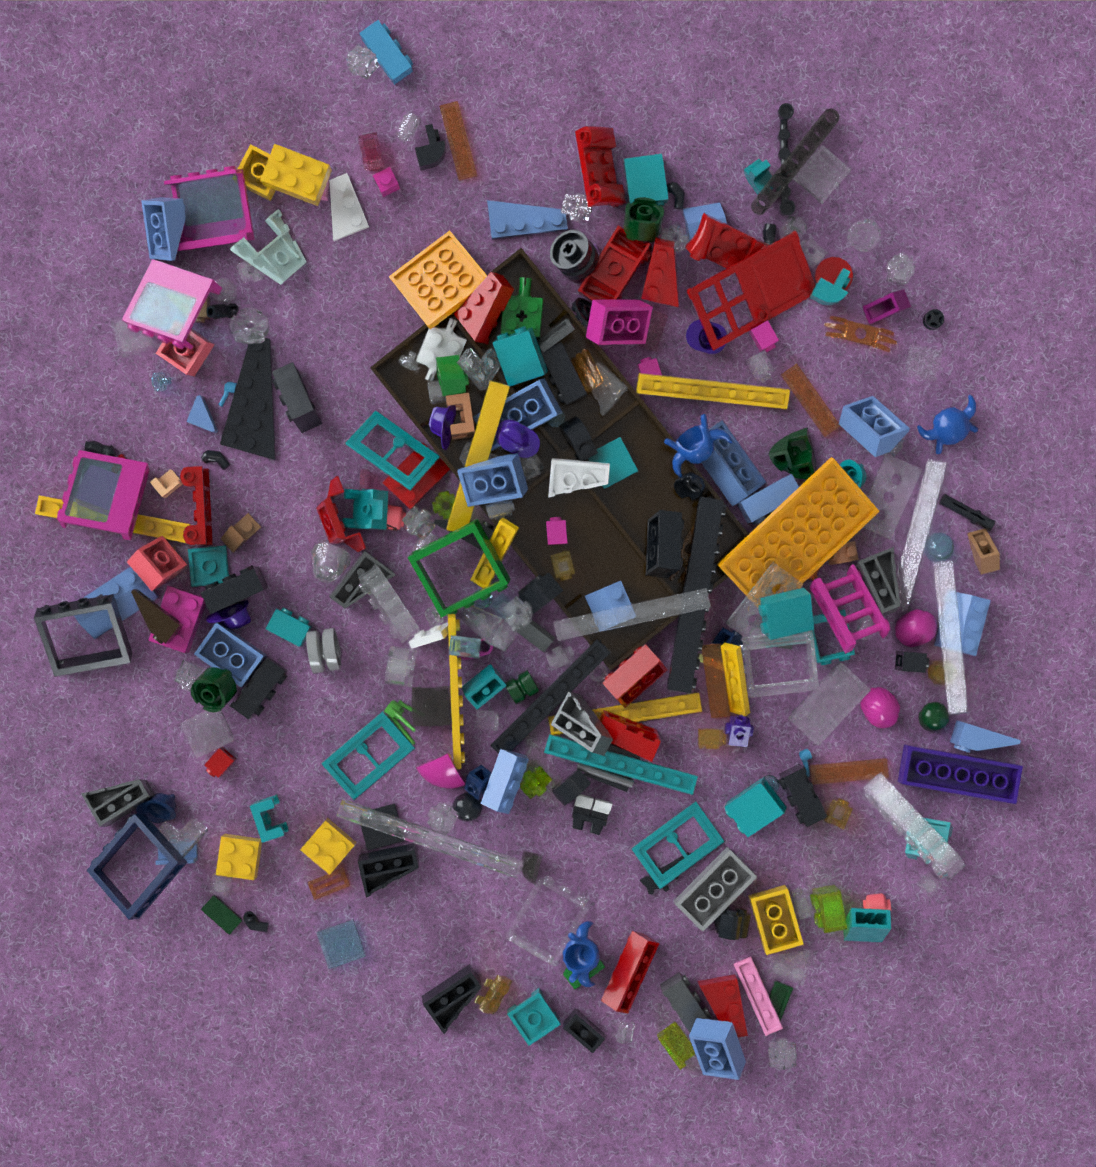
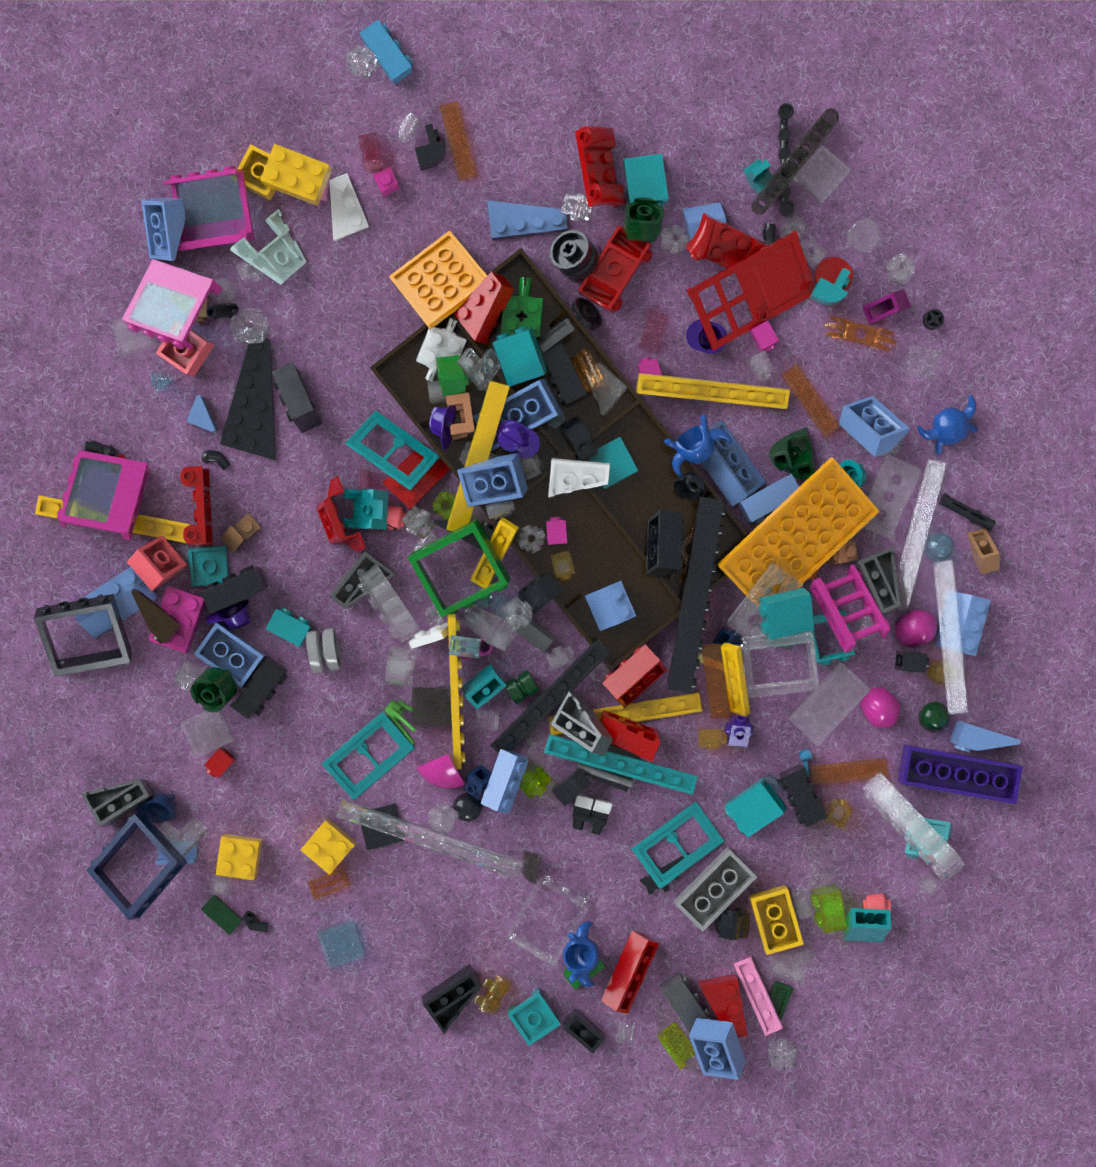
light nougat panel [150,469,182,498] -> none
dark azure hand [218,382,237,407] -> none
teal panel [250,794,289,843] -> none
clear piece [311,540,351,583] -> none
black wedge [358,843,419,898] -> none
clear tile [398,351,419,371] -> none
clear plate [553,588,711,641] -> none
dark pink brick [586,300,653,345] -> none
red wedge [641,237,680,307] -> none
black arm [667,182,685,209] -> none
none -> clear brick [517,525,546,554]

